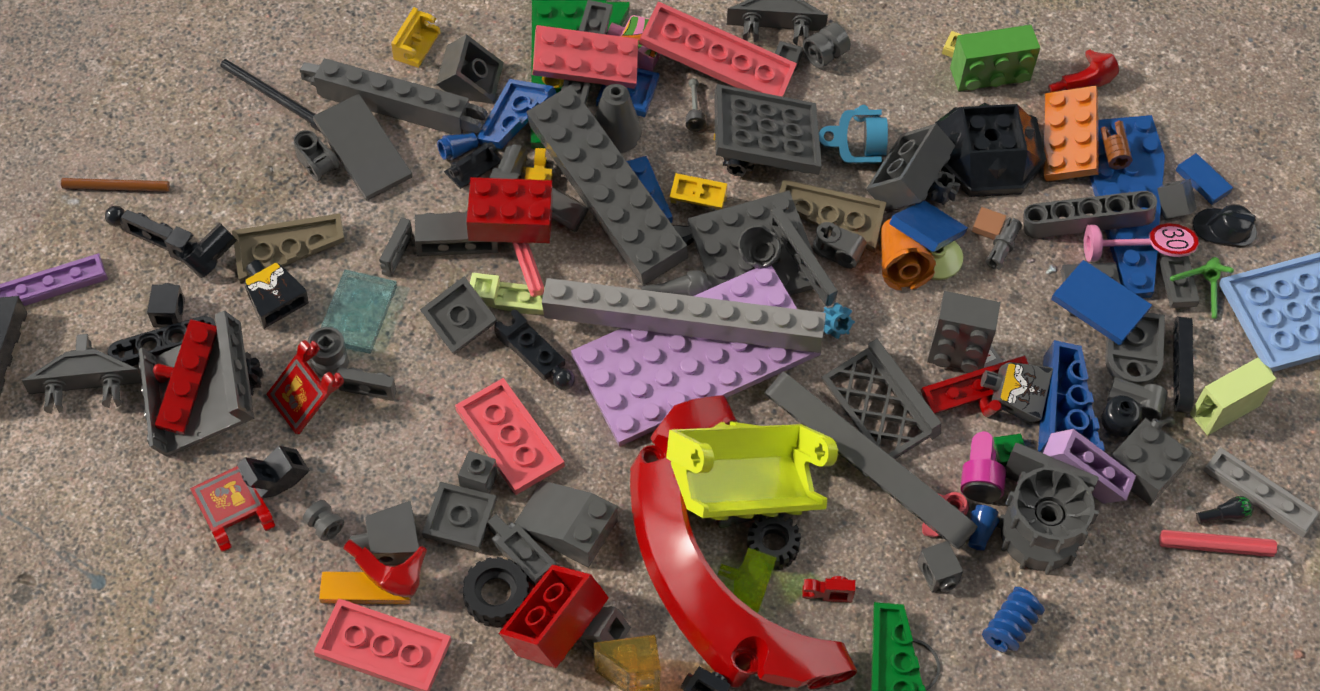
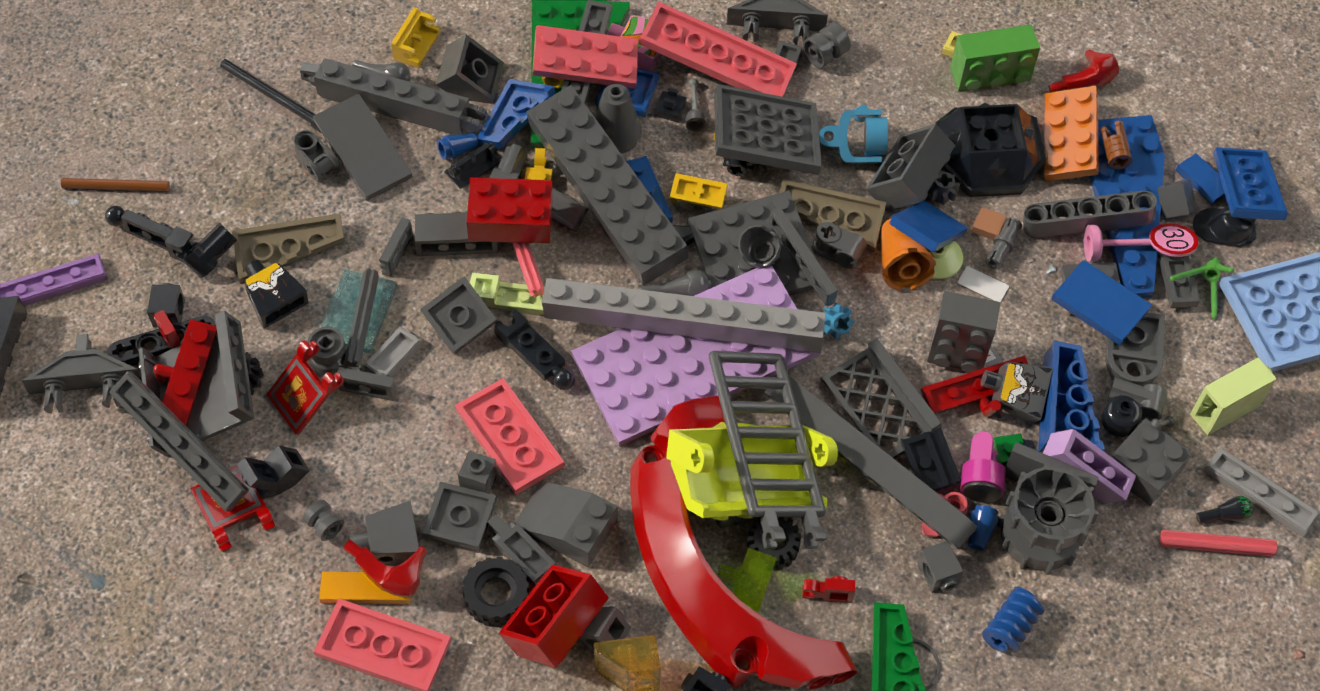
black beam [1173,316,1194,414] -> none
none -> dark grey tile [109,371,249,512]
none -> red tile [154,310,181,349]
none -> dark grey axle [345,269,379,368]
none -> dark grey piece [352,60,411,82]
none -> light grey tile [364,326,422,377]
none -> black tile [654,88,687,123]
none -> dark grey bar [709,351,827,549]
none -> black plate [901,427,961,491]
none -> white sticker [957,266,1009,302]
none -> blue tile [1213,147,1288,221]

